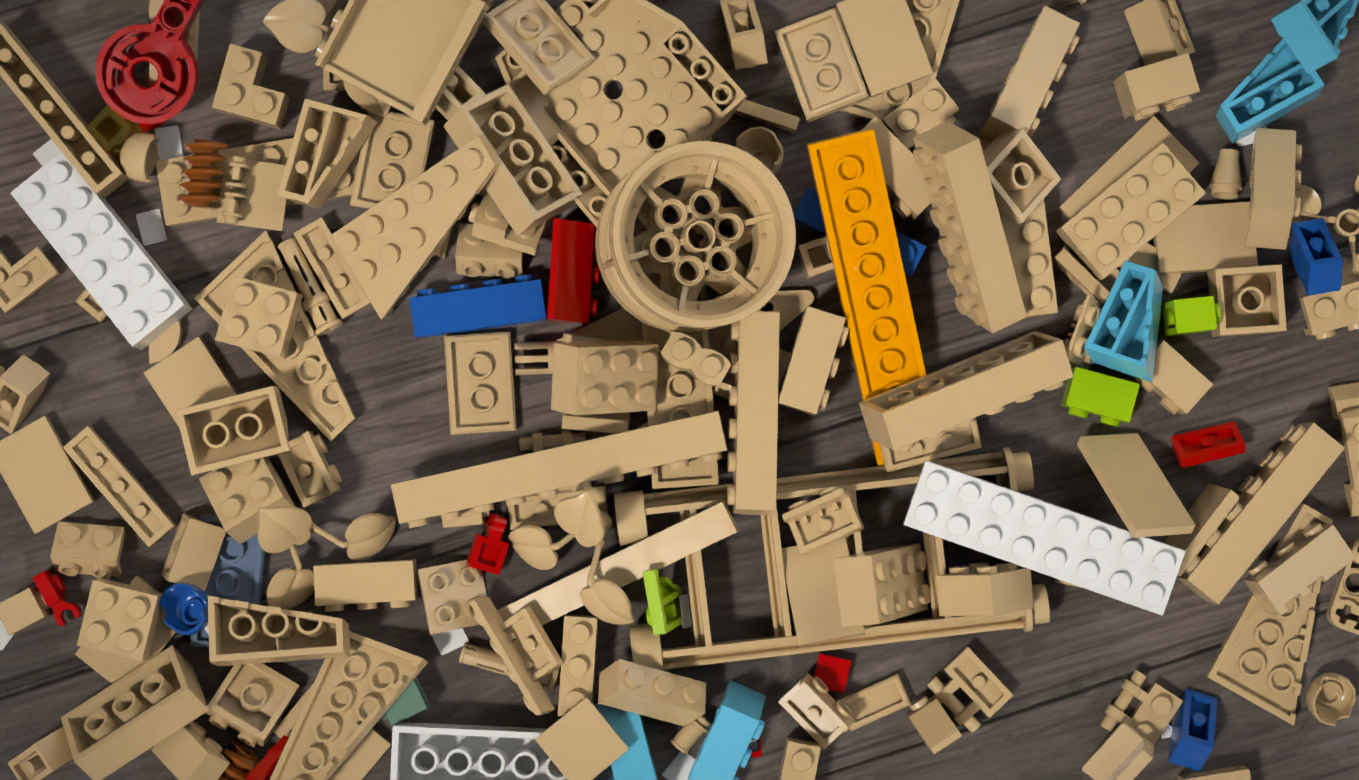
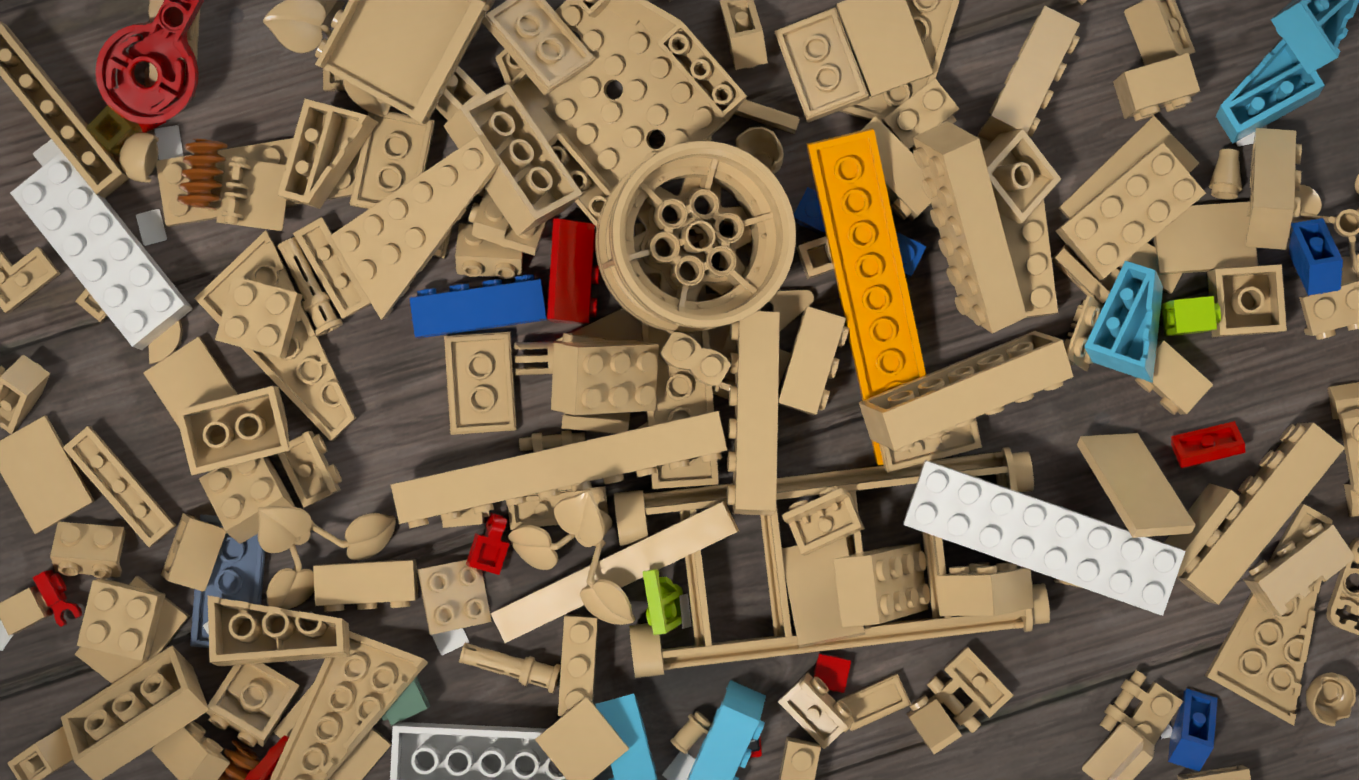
blue hair [159,583,208,635] -> none
tan brick [212,44,290,130] -> none
tan bracket [470,597,563,716] -> none
tan brick [598,659,706,727] -> none
lime brick [1061,367,1140,427] -> none

